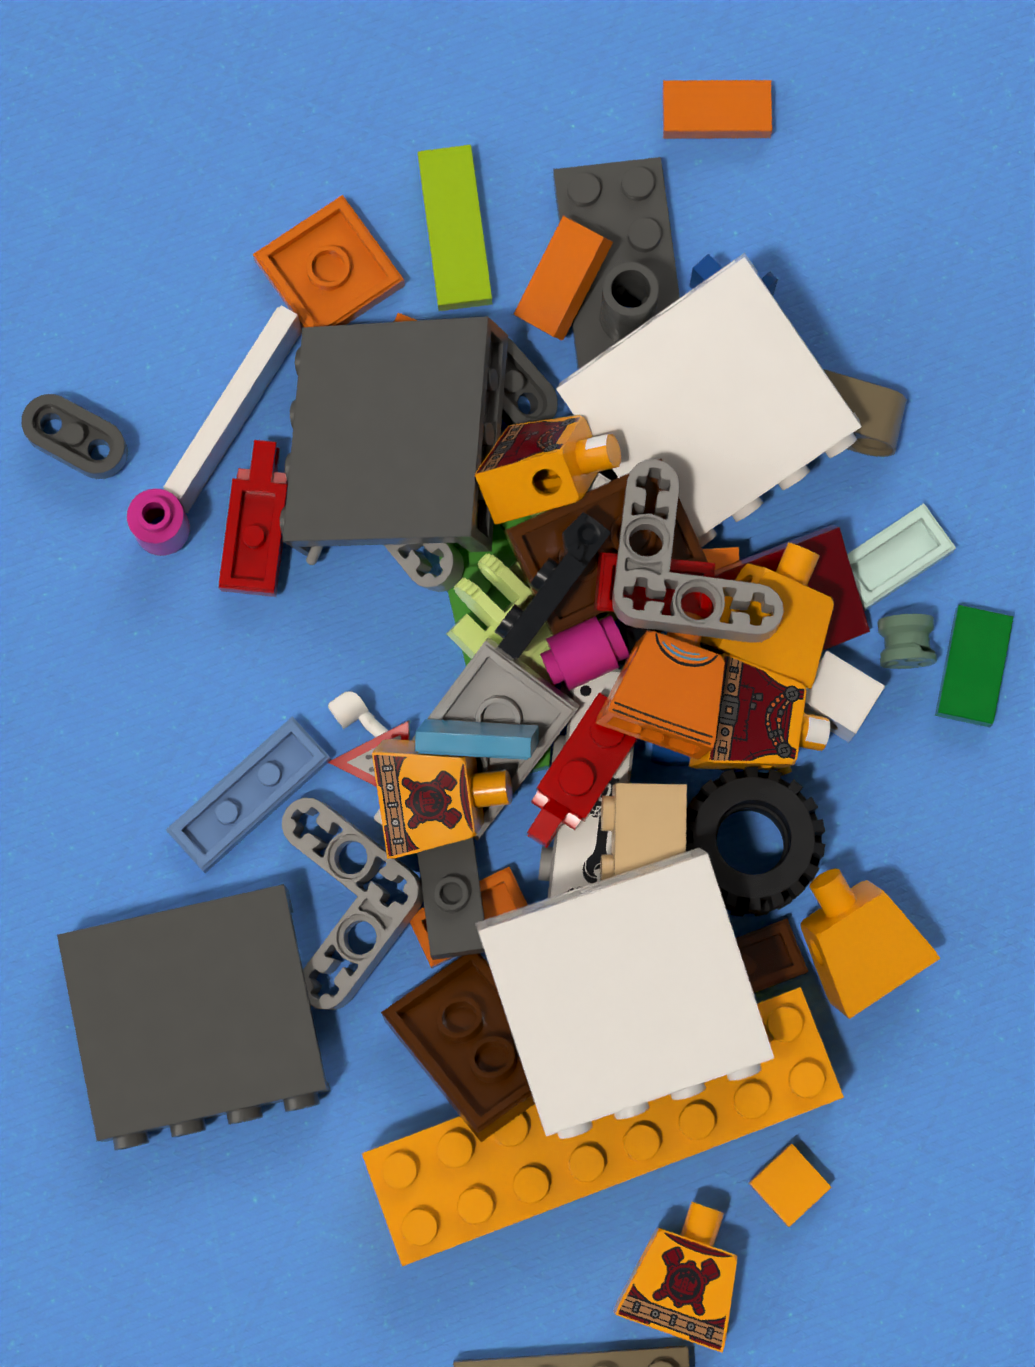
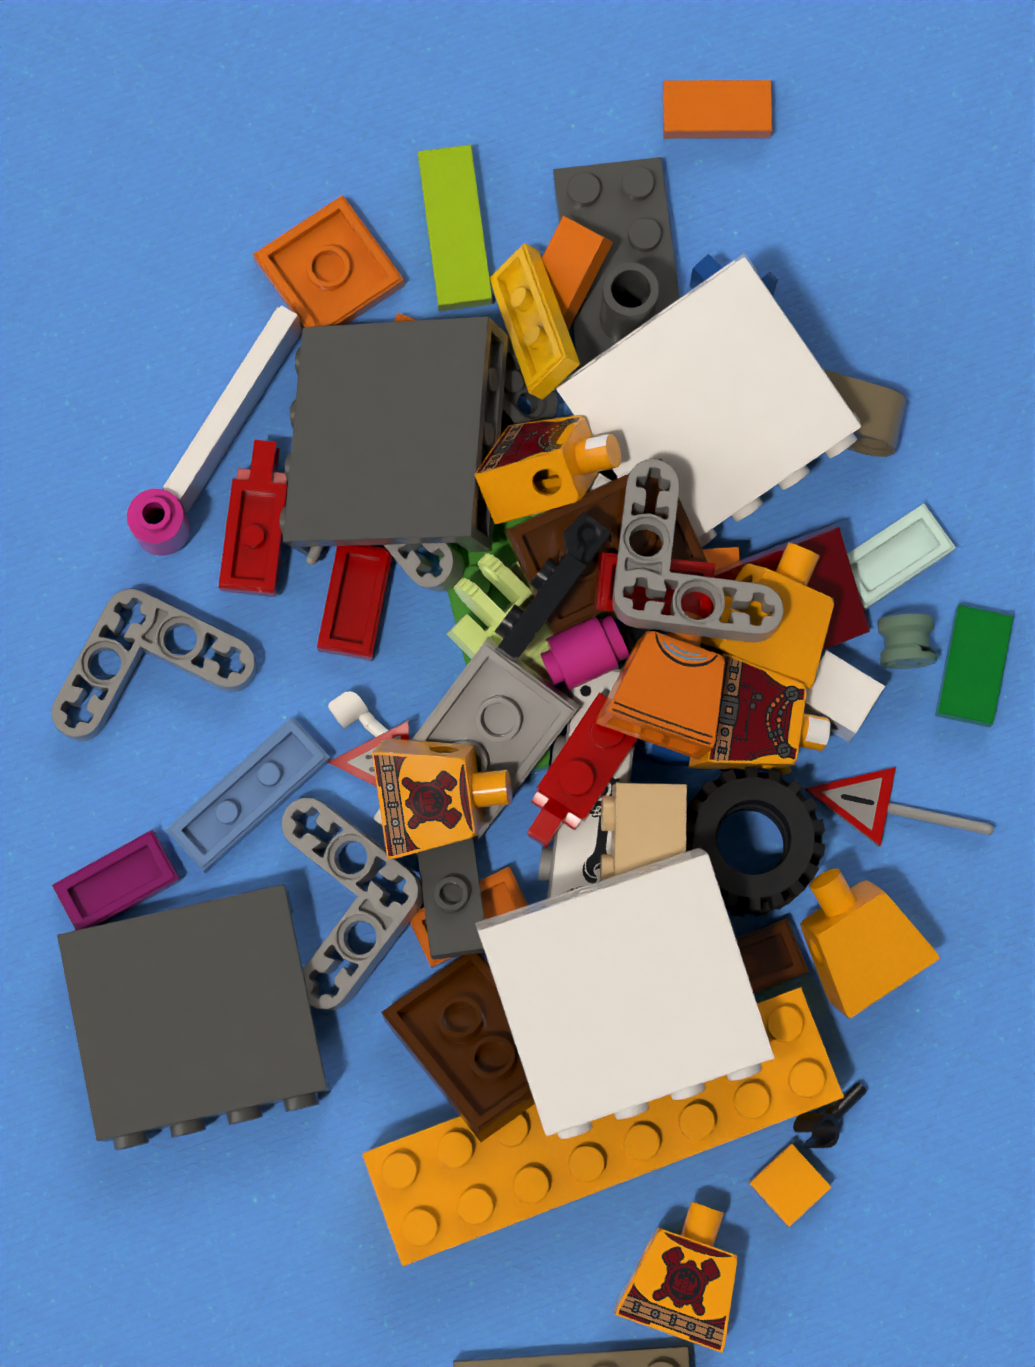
dark grey plate [21,394,128,479] -> none
dark azure tile [415,719,539,760] -> none
none -> light grey beam [52,589,257,742]
none -> magenta tile [52,830,181,930]
none -> red tile [317,545,393,661]
none -> yellow tile [489,243,580,400]
none -> black hand [793,1083,867,1148]
none -> piece [805,767,994,847]

